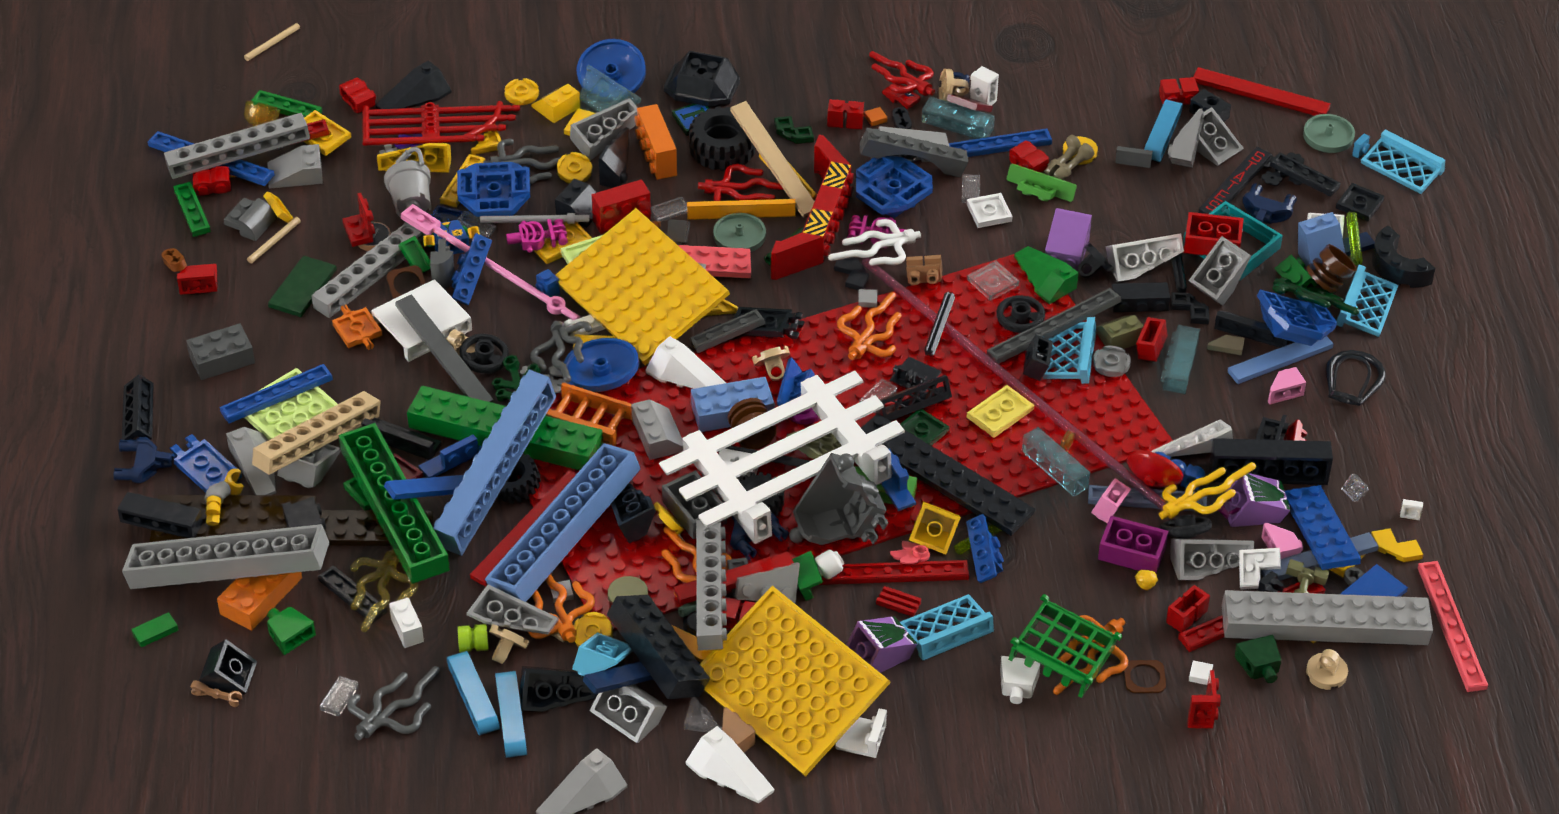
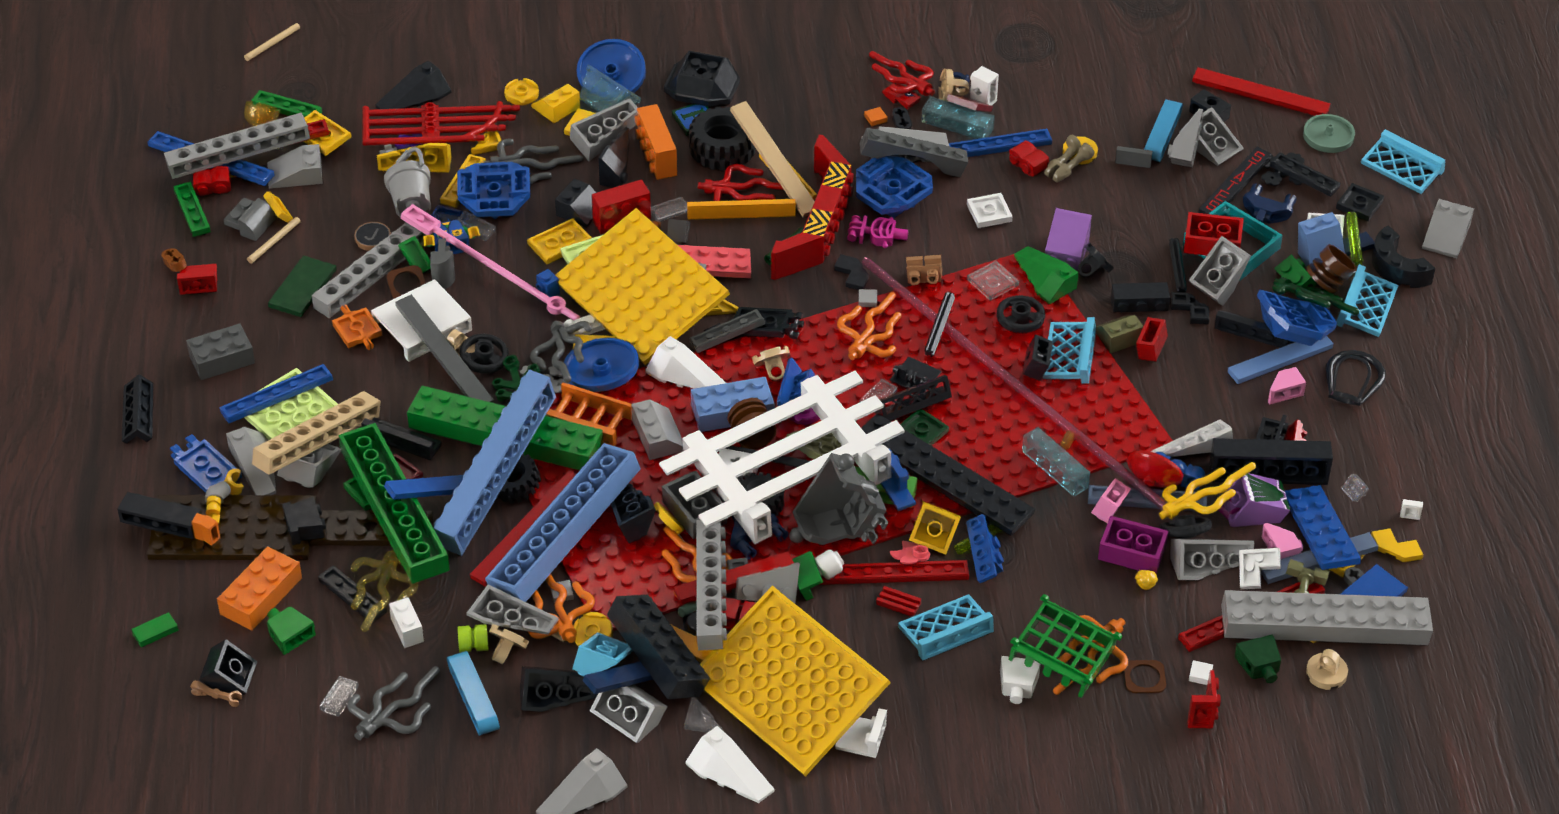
dark blue connector [114,437,173,483] -> none
light grey brick [122,524,329,589] -> none
red brick [339,77,376,113] -> none
red bracket [342,193,375,247] -> none
blue bracket [418,435,482,478] -> none
blue bracket [451,233,492,306] -> none
light grey bar [480,213,589,224] -> none
dark azure beam [495,671,527,758] -> none
dark pink torso [506,219,568,253] -> none
yellow tile [557,152,592,184] -> none
olive tile [608,576,648,604] -> none
sand green piece [713,213,766,252] -> none
medium nougat slope [722,707,755,753] -> none
dark green tile [774,116,814,144] -> none
red piece [827,99,864,130] -> none
white plant [828,219,921,266] -> none
medium lavender slope [846,616,917,673] -> none
clear tile [961,174,980,203] -> none
light yellow tile [966,385,1035,438] -> none
dark grey tile [986,288,1121,364] -> none
bright green bracket [1007,163,1077,202] -> none
light grey tile [1093,346,1131,377] -> none
white wedge [1105,233,1184,282] -> none
red piece [1159,77,1199,105] -> none
clear light blue brick [1161,325,1200,394] -> none
red piece [1166,585,1210,633] -> none
dark tan tile [1207,335,1245,355] -> none
black tile [1258,571,1283,592] -> none
dark azure plate [1352,134,1370,158] -> none
coral tile [1417,561,1488,692] -> none
none -> orange piece [192,513,220,545]
none -> light grey slope [1422,199,1474,258]

